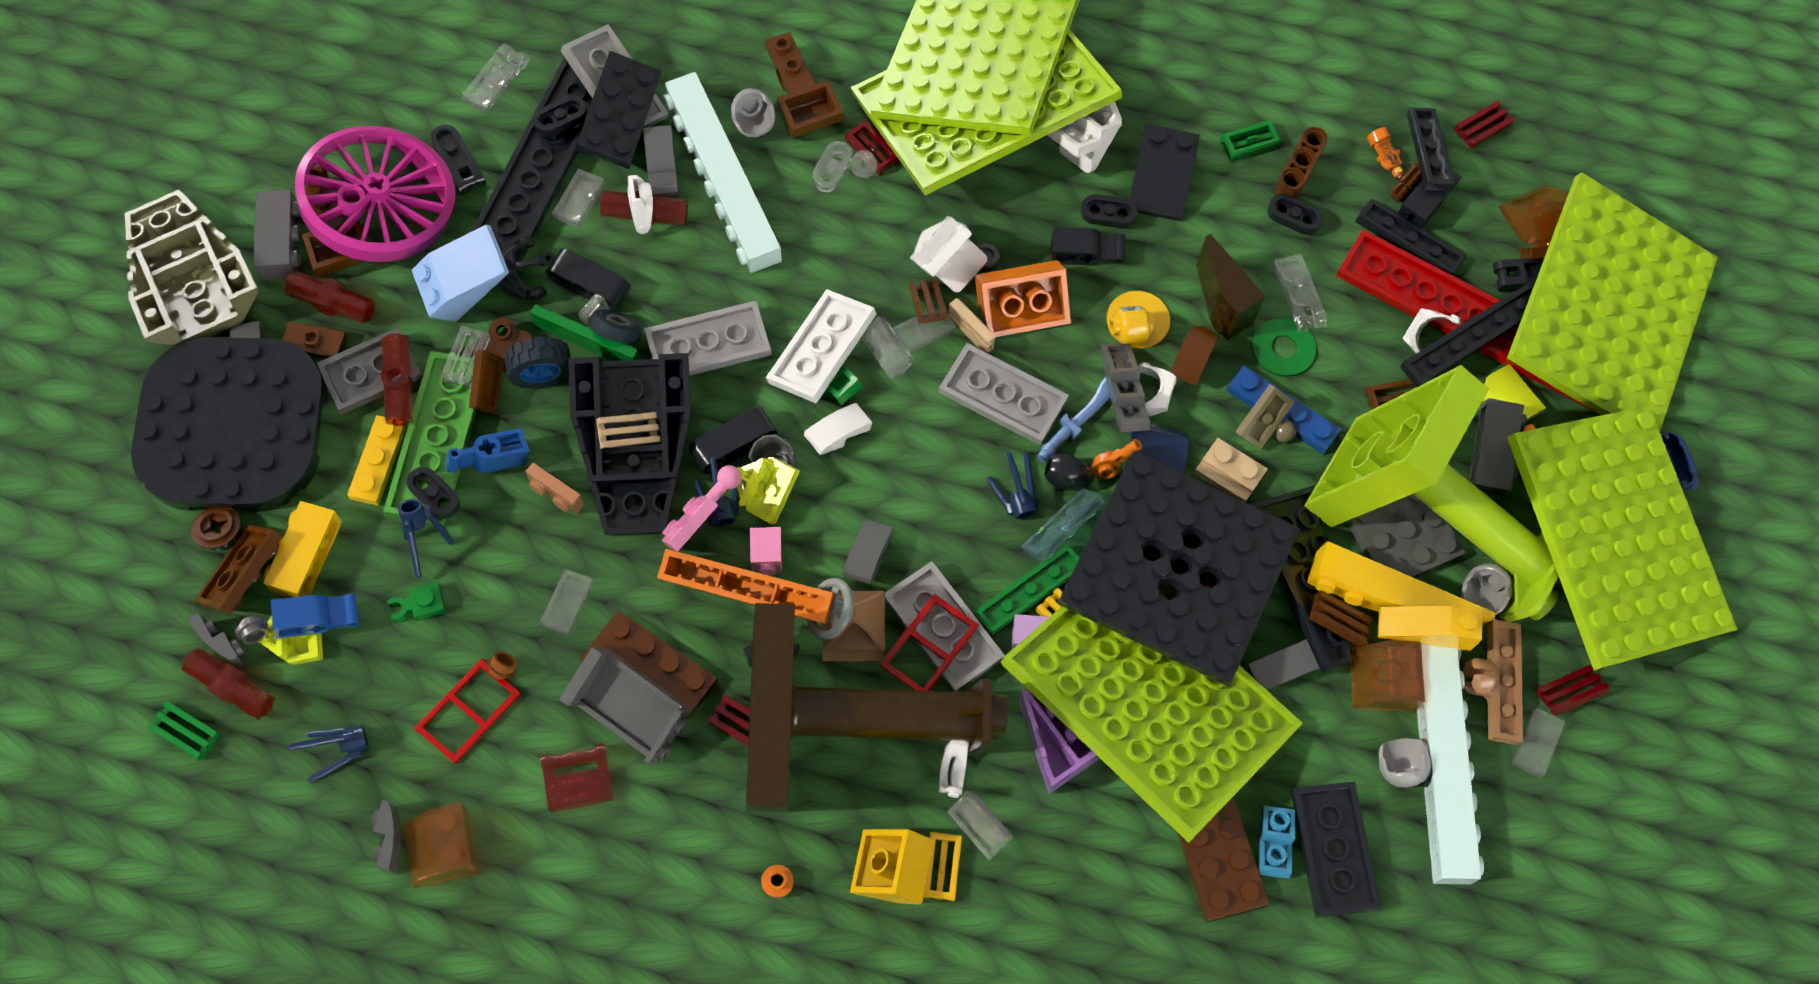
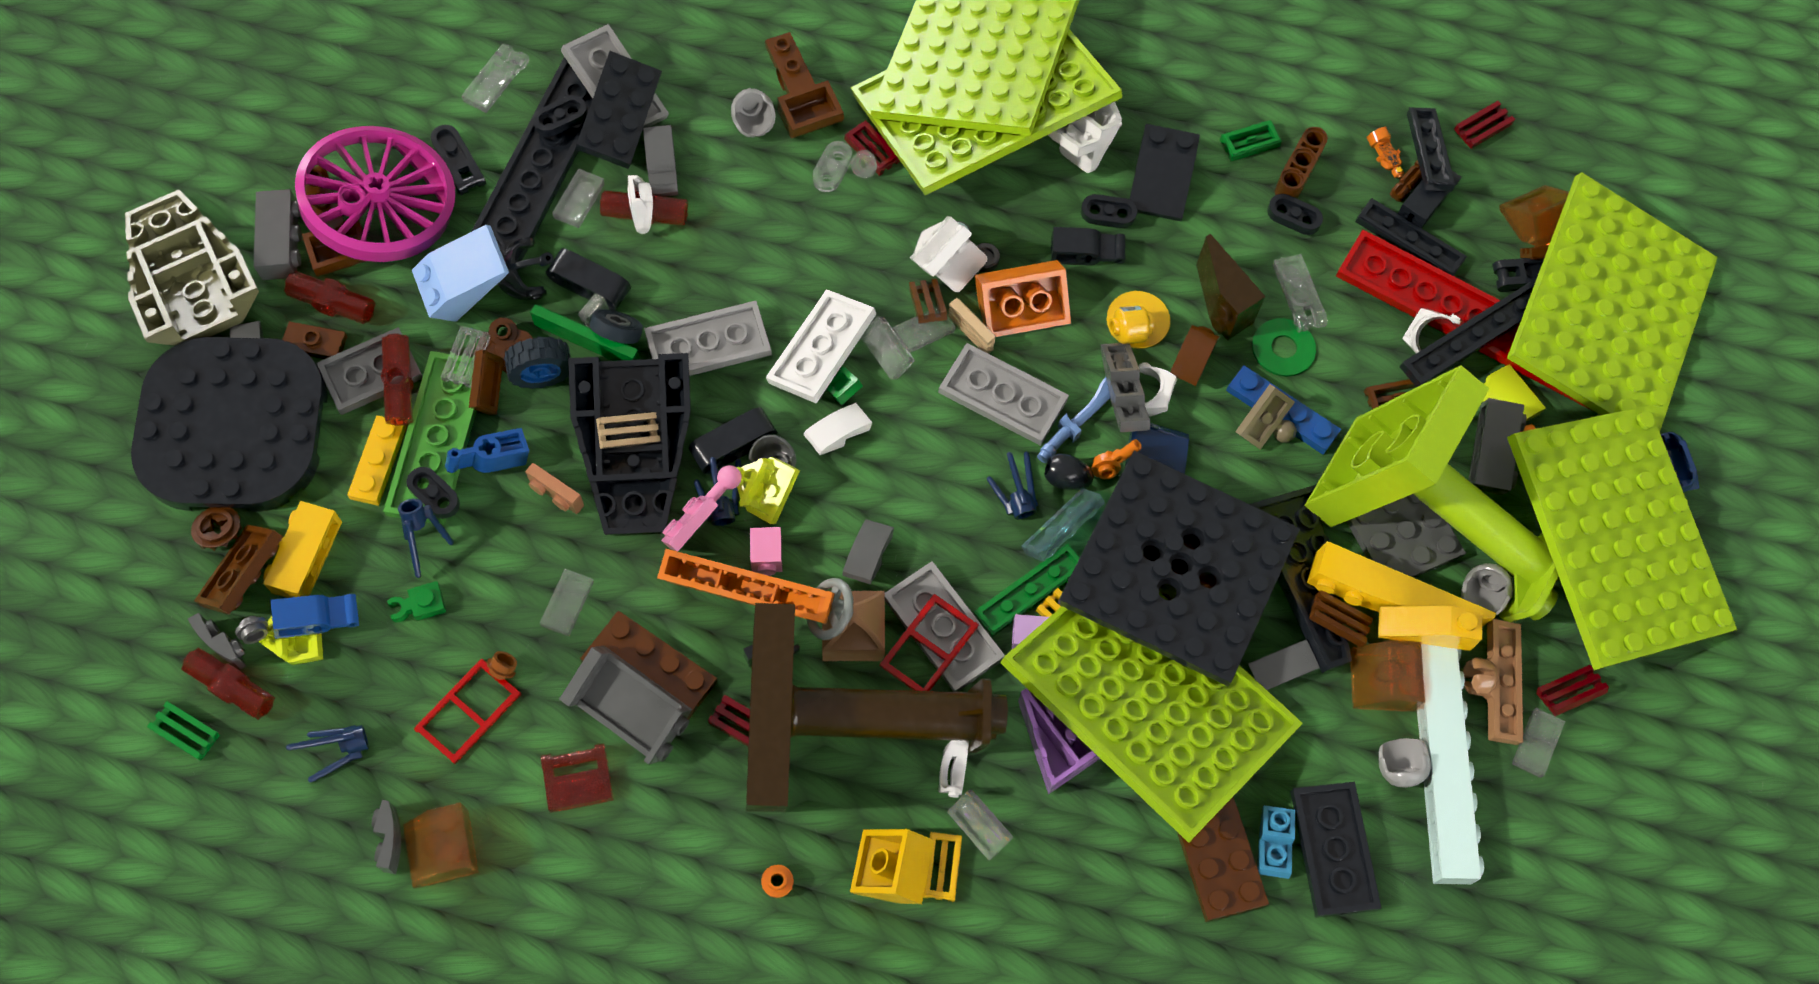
light aqua brick [663,72,782,274] -> none
tan plate [1194,438,1268,503] -> none

